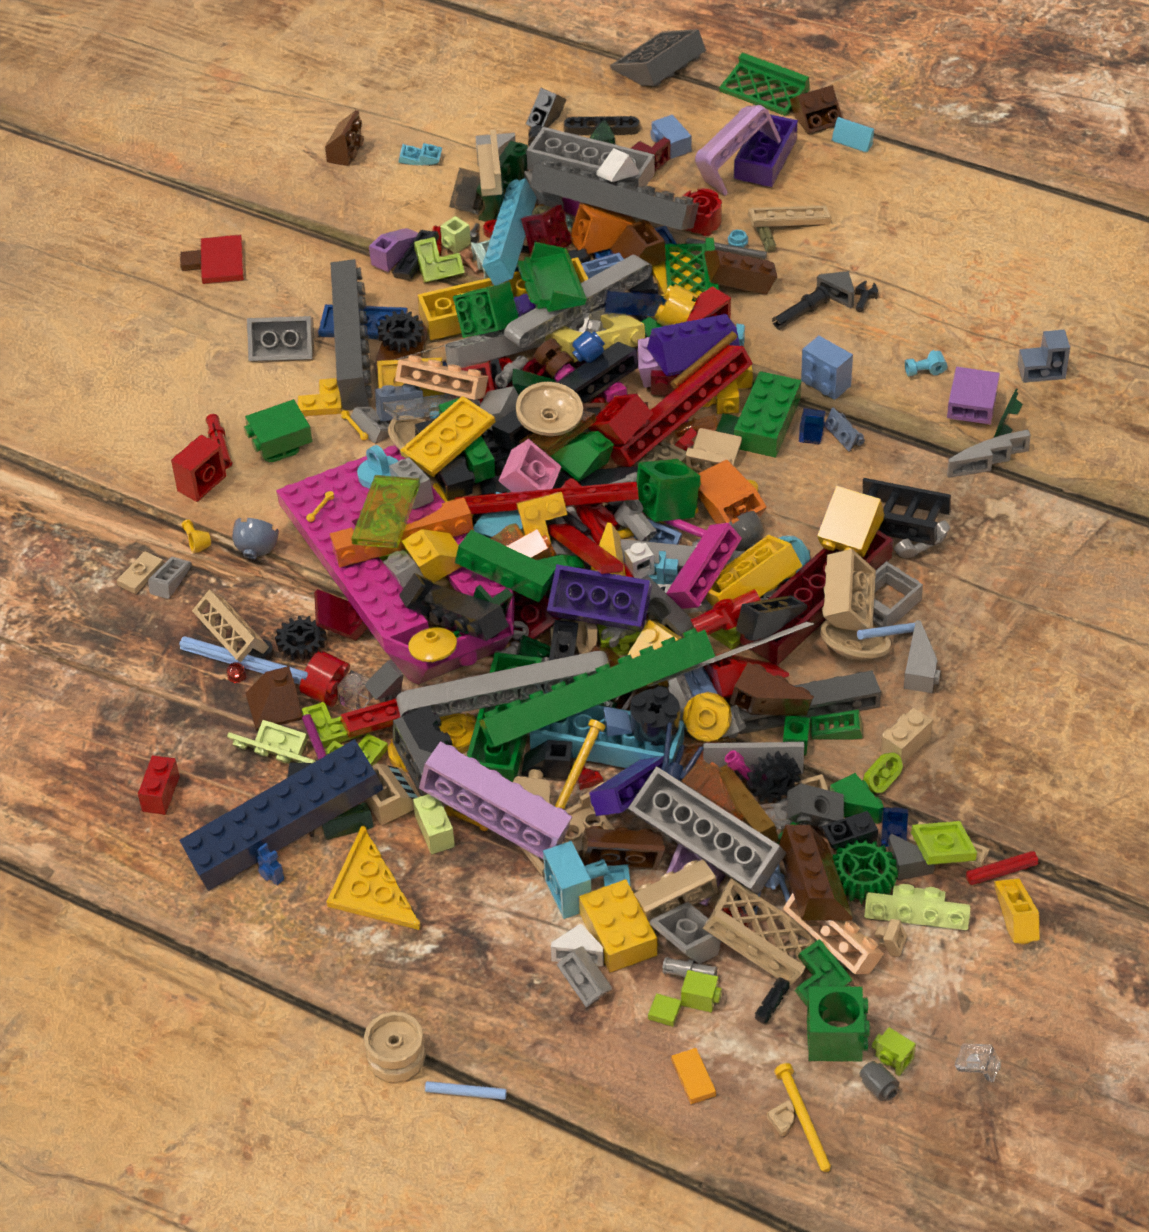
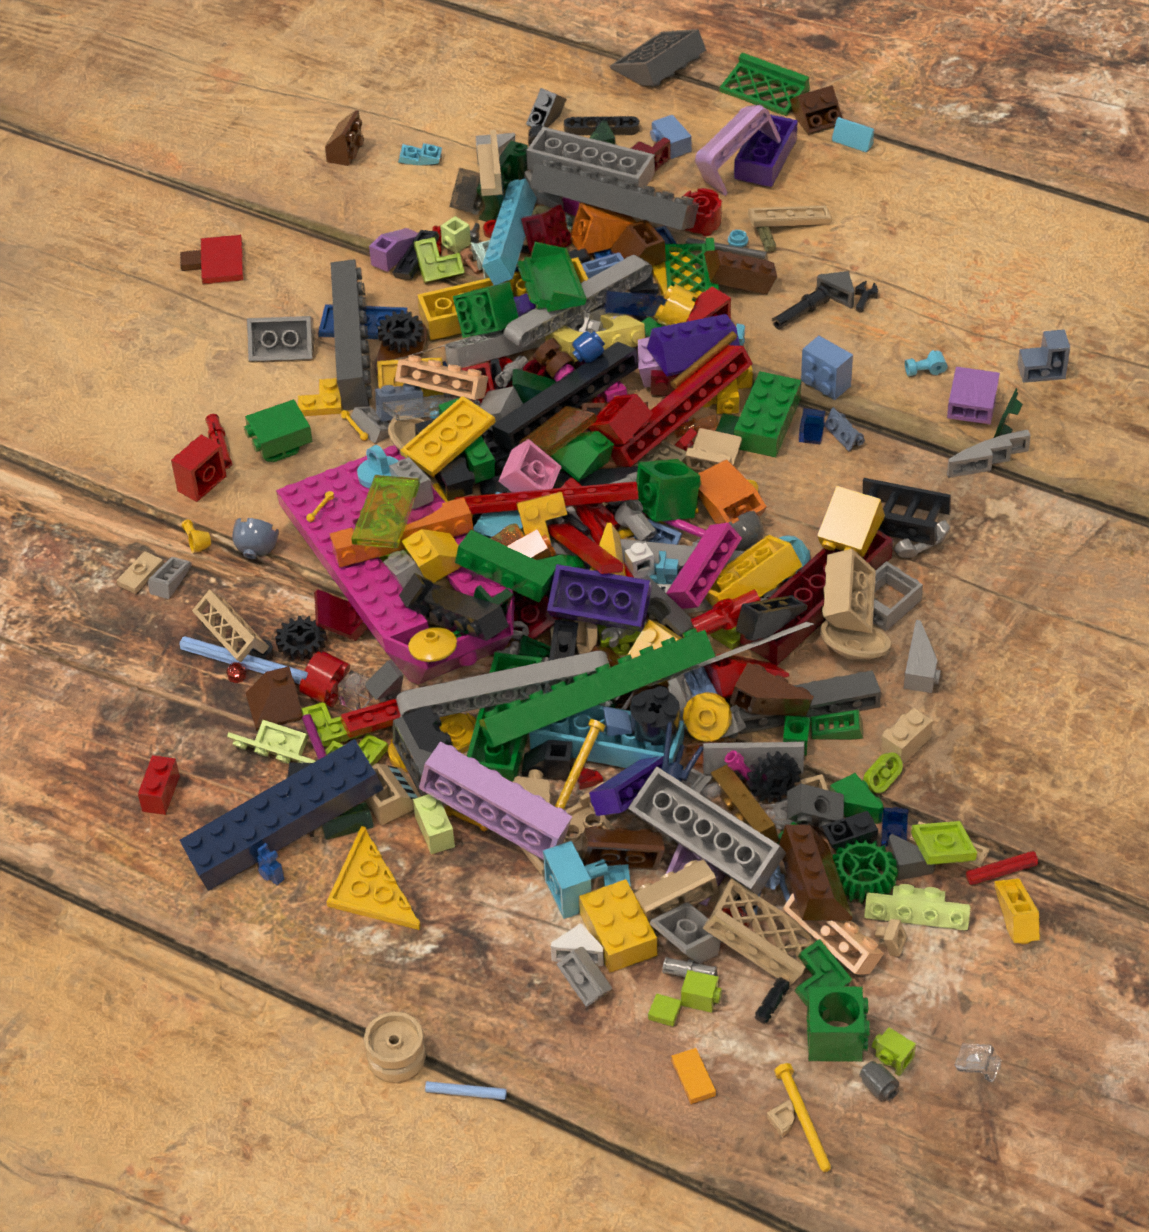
tan dish [516,382,583,436] -> none
white slope [597,148,639,182] -> none
clear orange slope [681,759,744,822] -> none
light blue bar [857,623,915,640] -> none

